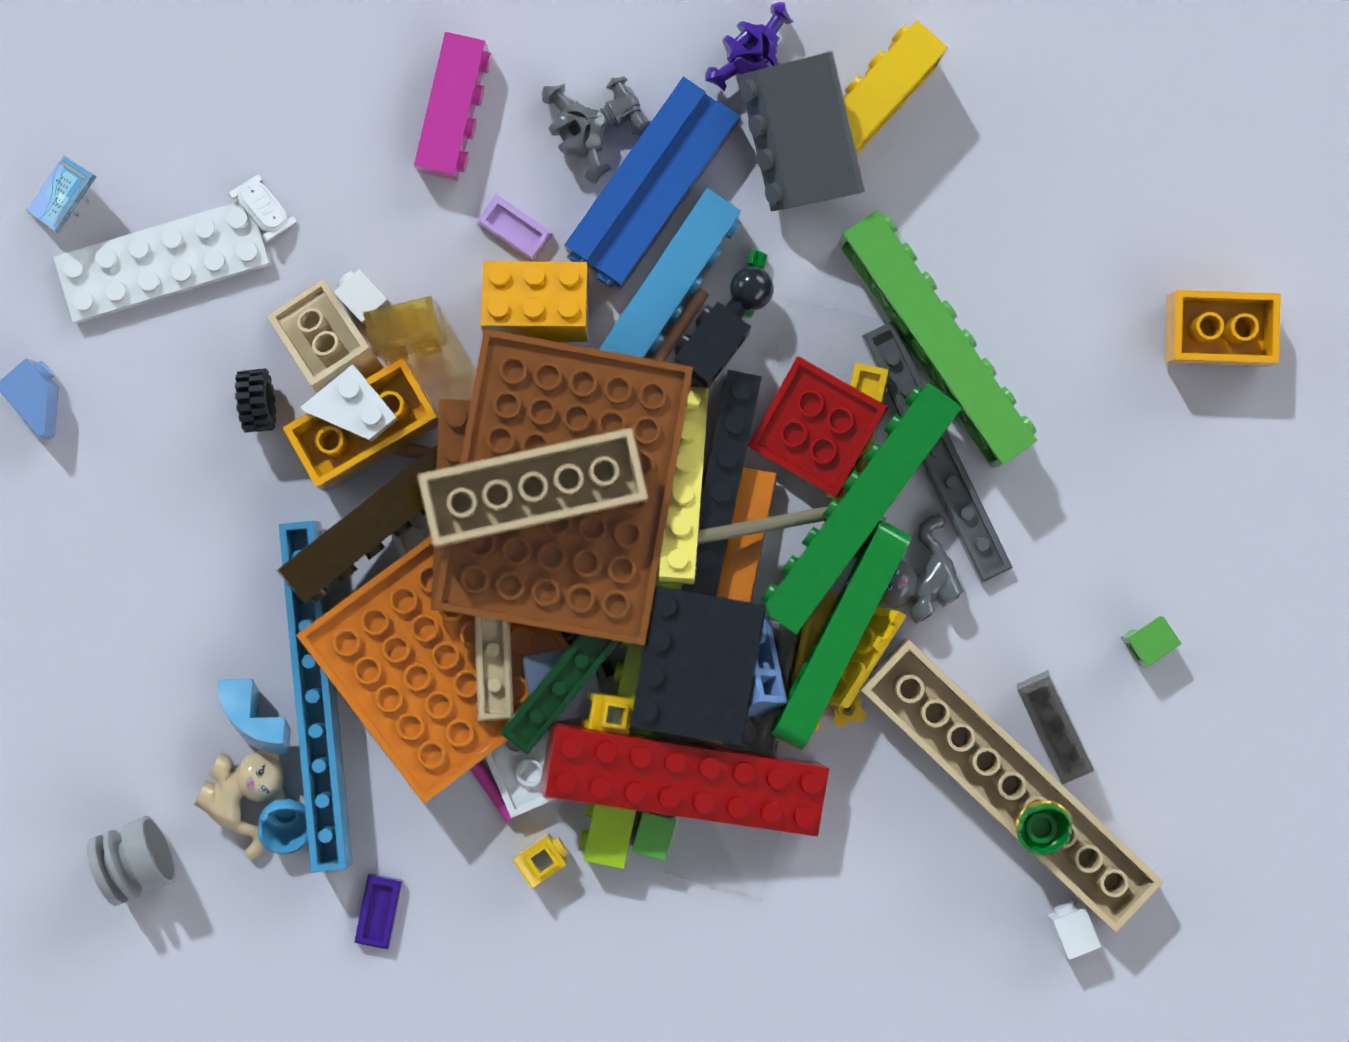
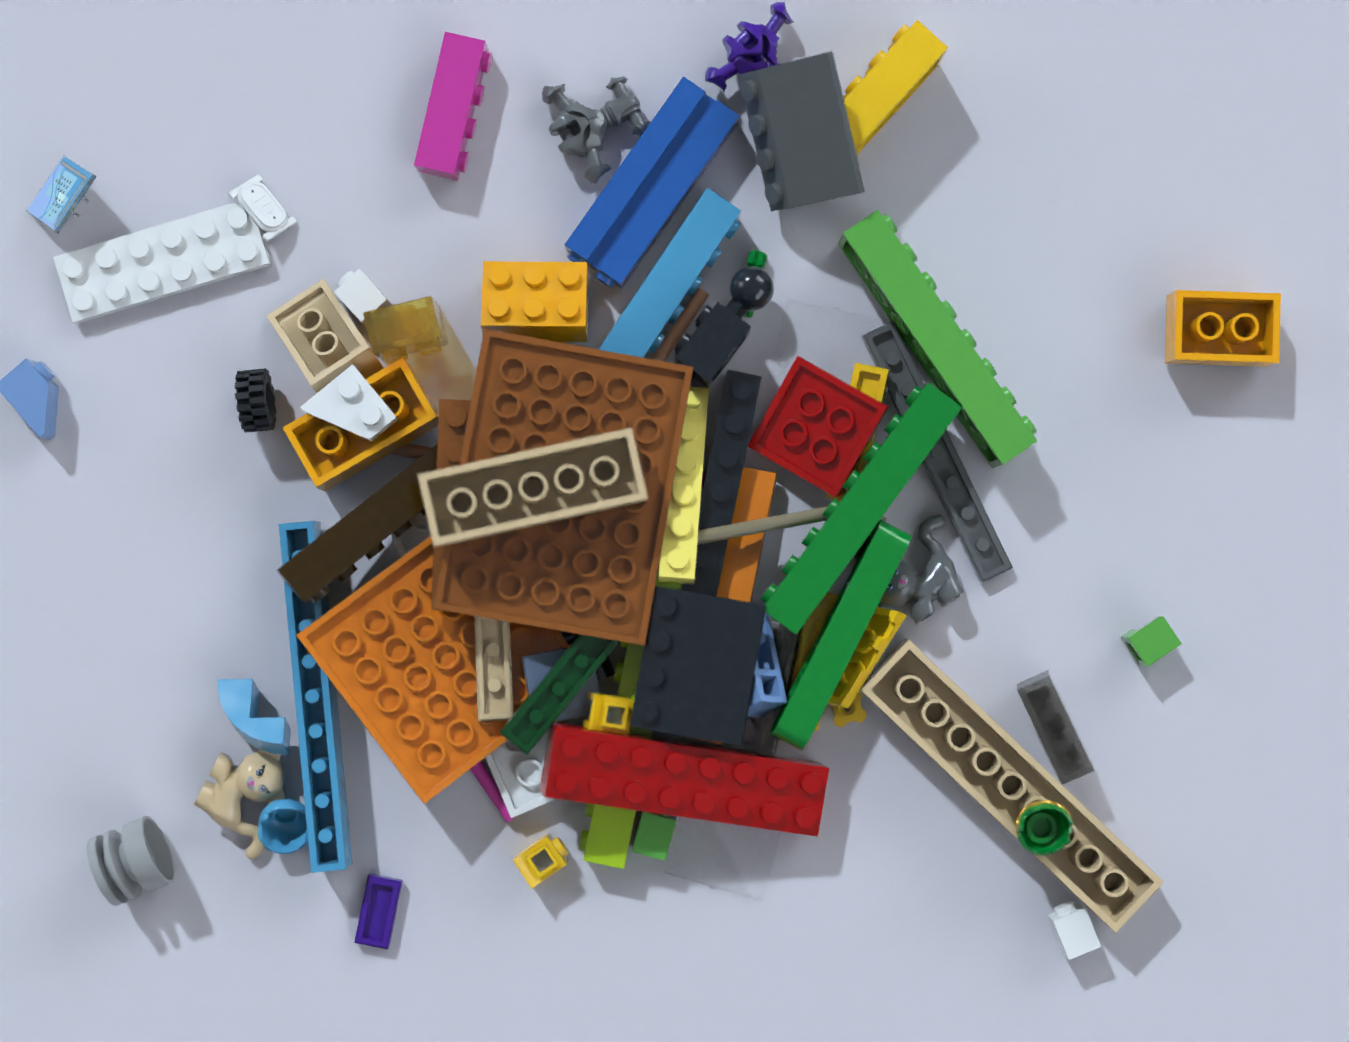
lavender tile [477,194,553,262] -> none

